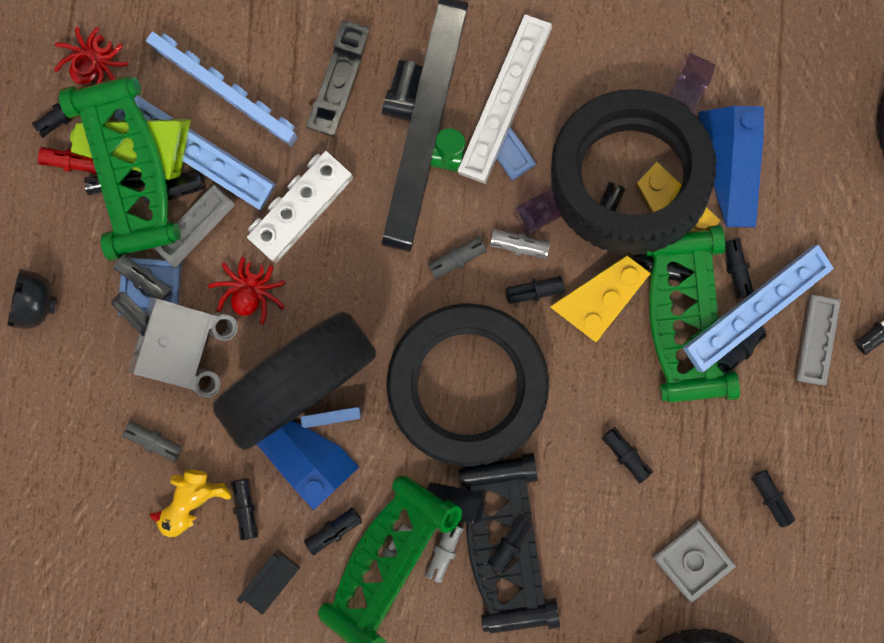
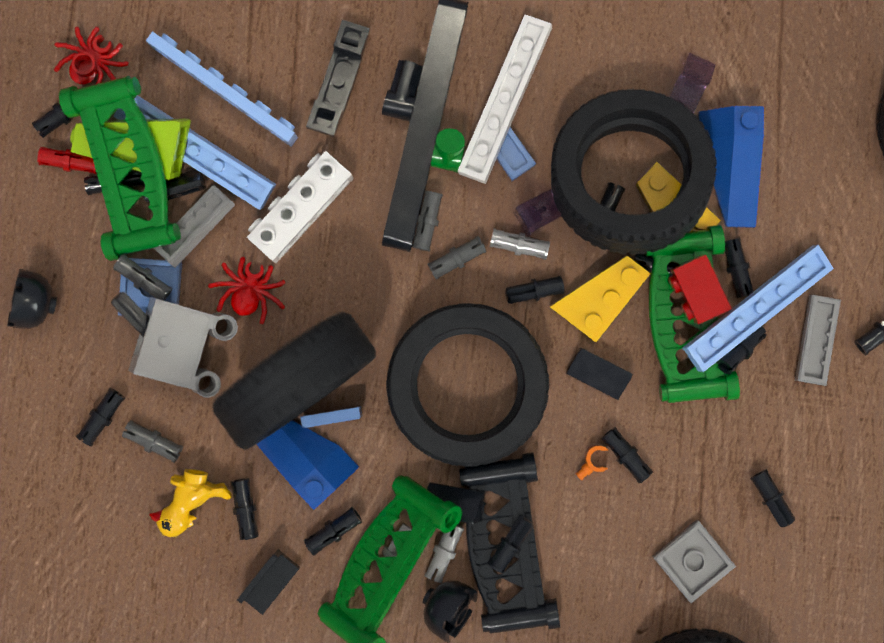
none -> black pin [76,388,125,447]
none -> dark grey pin [412,191,443,252]
none -> black cylinder [422,580,478,643]
none -> black slope [566,348,633,400]
none -> orange piece [575,445,609,481]
none -> red brick [668,255,731,324]

